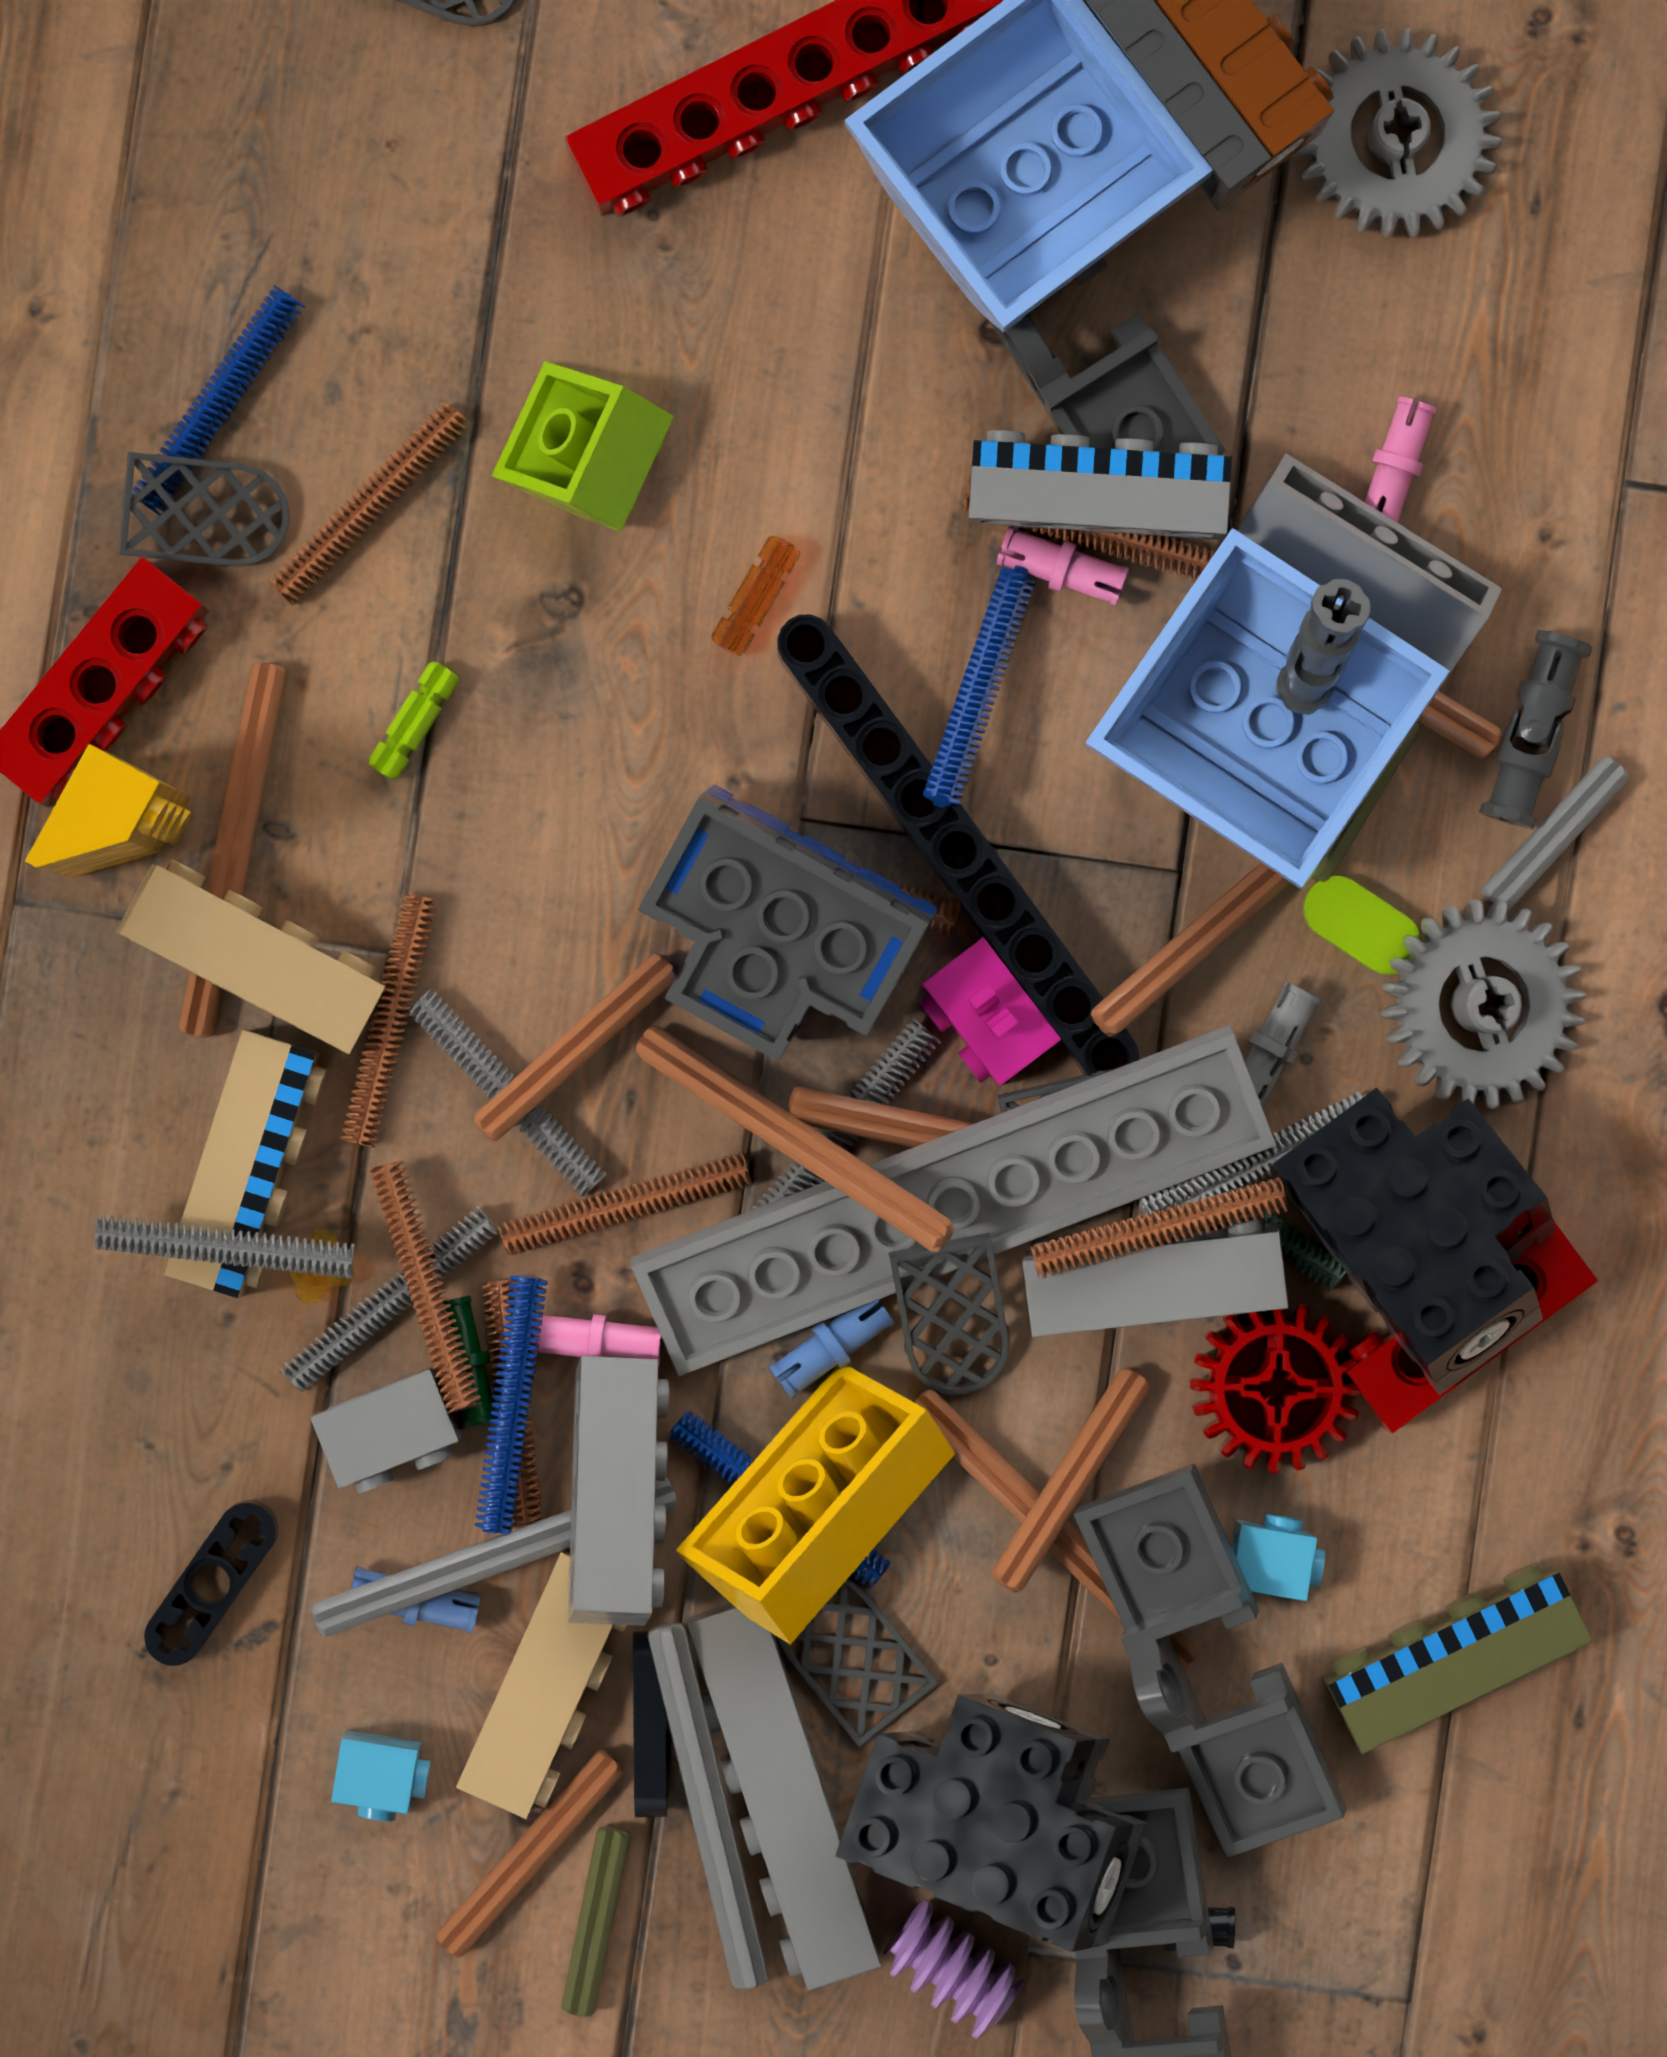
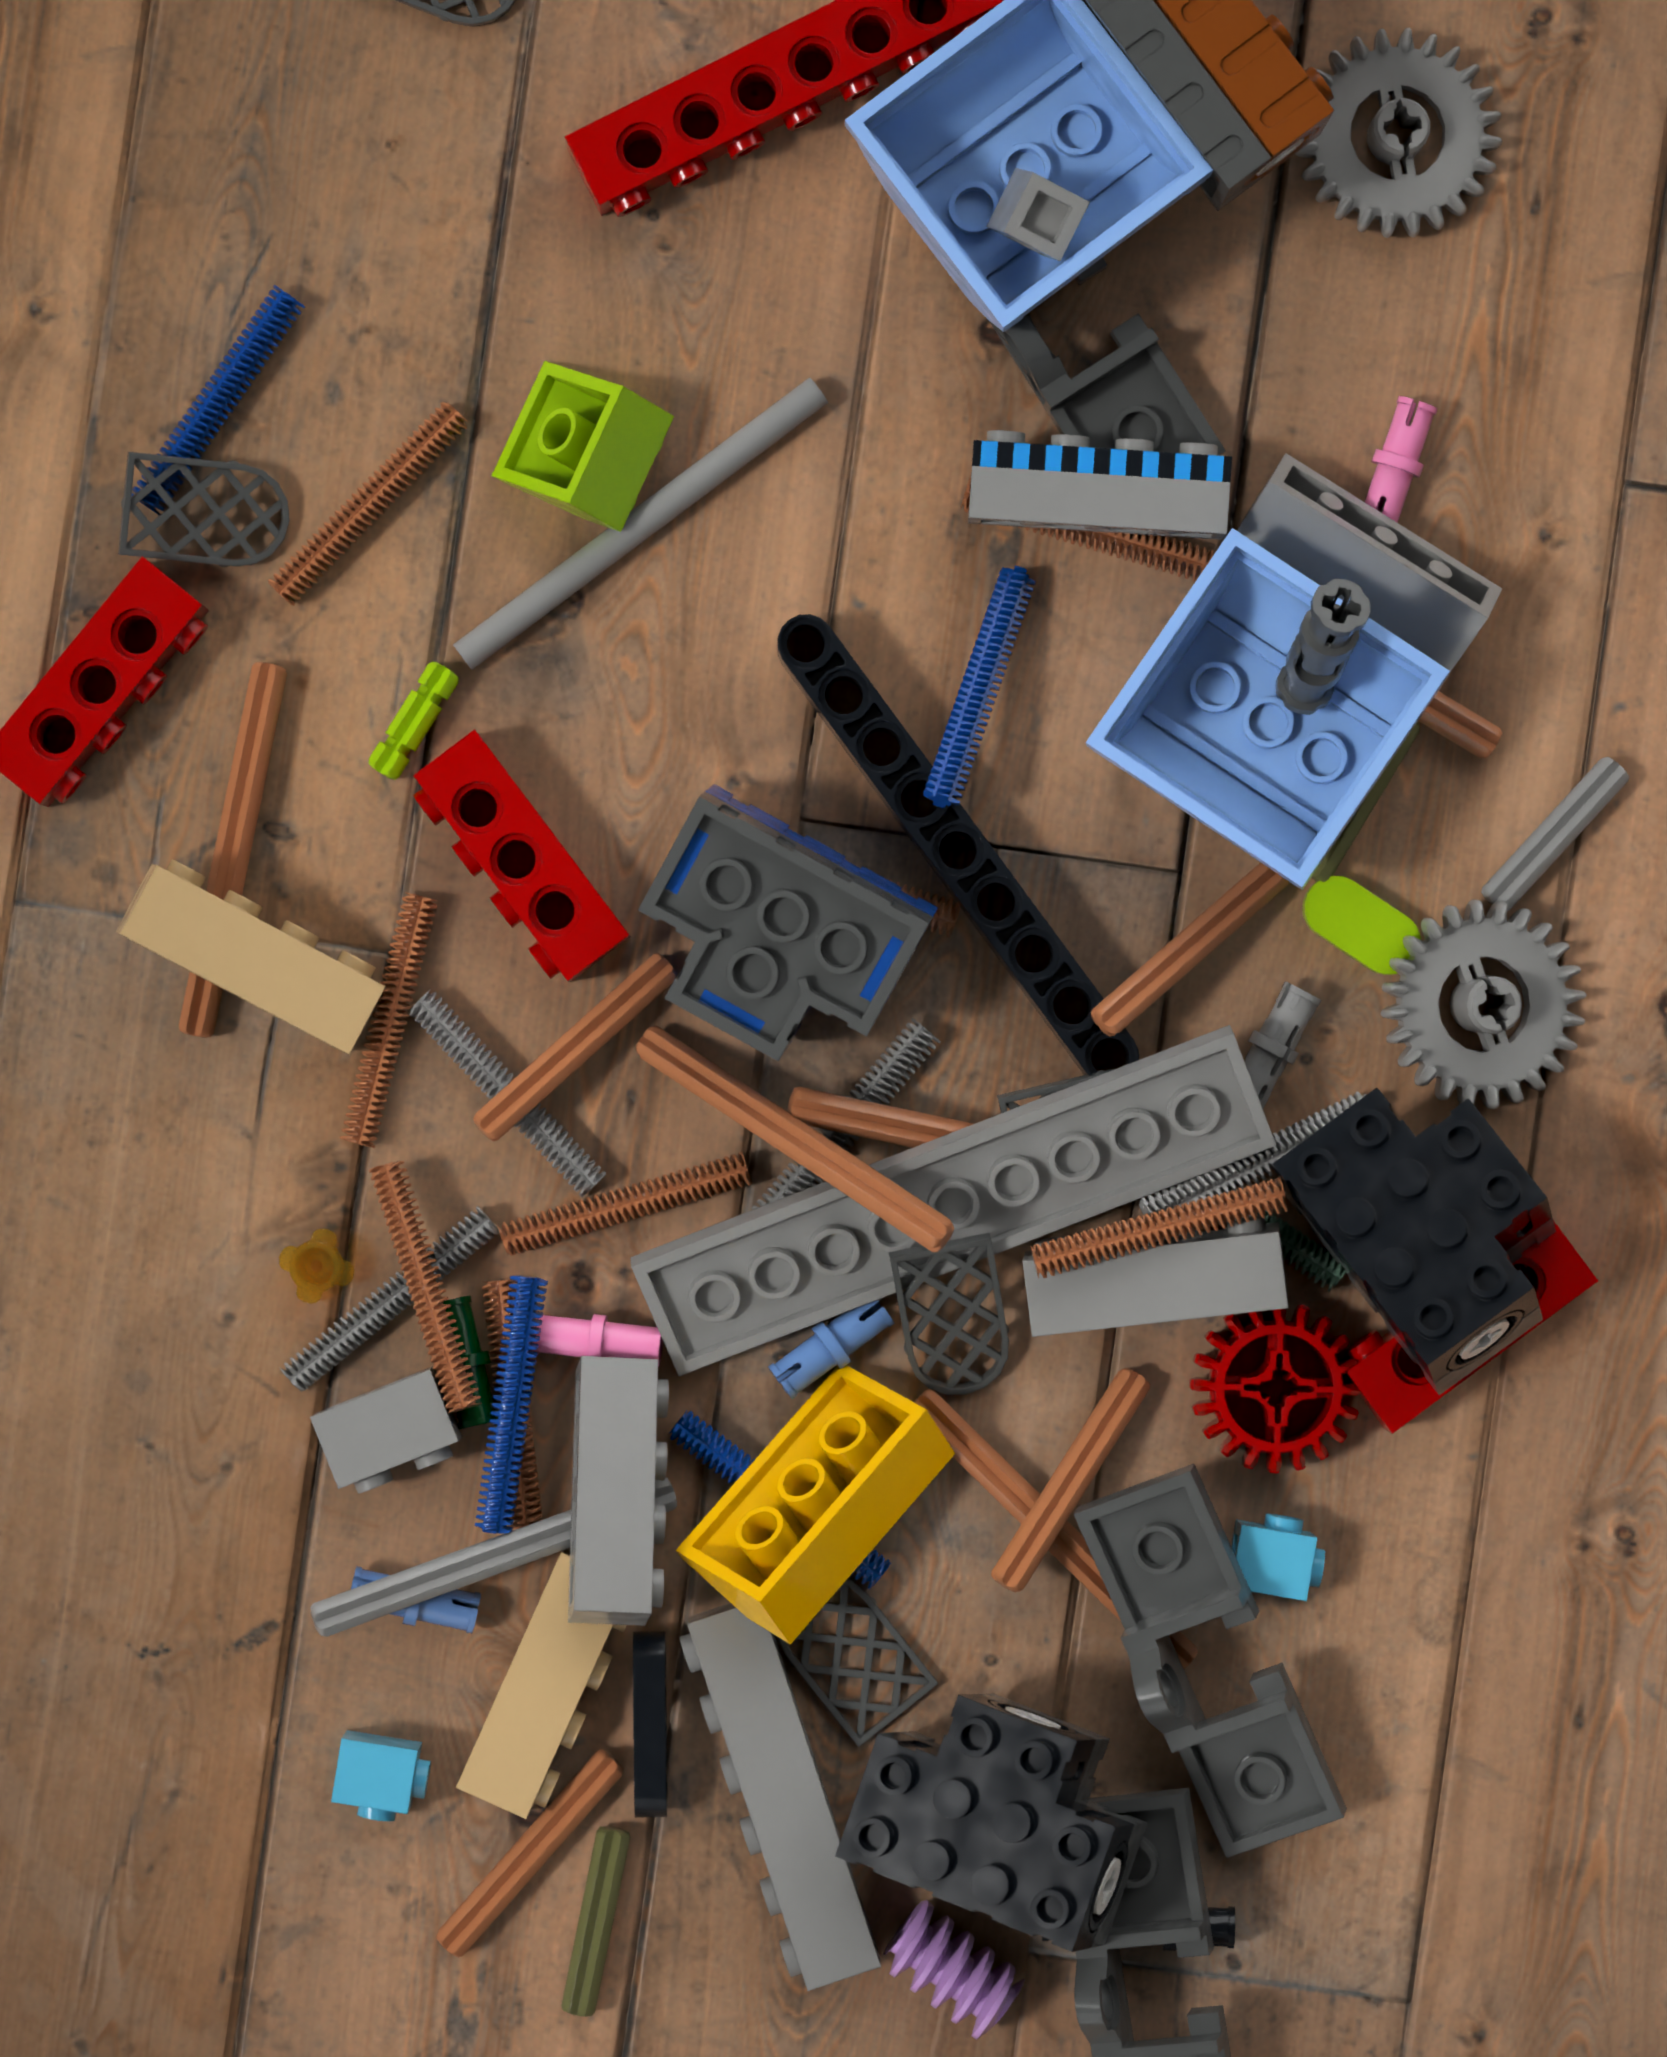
yellow slope [25,744,192,878] -> none
light grey axle [94,1214,355,1279] -> none
black beam [144,1500,279,1666] -> none
tan brick [164,1029,327,1298] -> none
light grey axle [648,1622,769,1990] -> none
clear orange axle [712,535,801,656] -> none
dark pink brick [919,937,1061,1086] -> none
bright pink pin [996,526,1130,607] -> none
olive brick [1322,1563,1593,1754] -> none
dark grey piece [1479,630,1593,830] -> none
none -> red brick [413,729,631,982]
none -> light grey piece [453,377,828,670]
none -> light grey brick [986,168,1090,261]

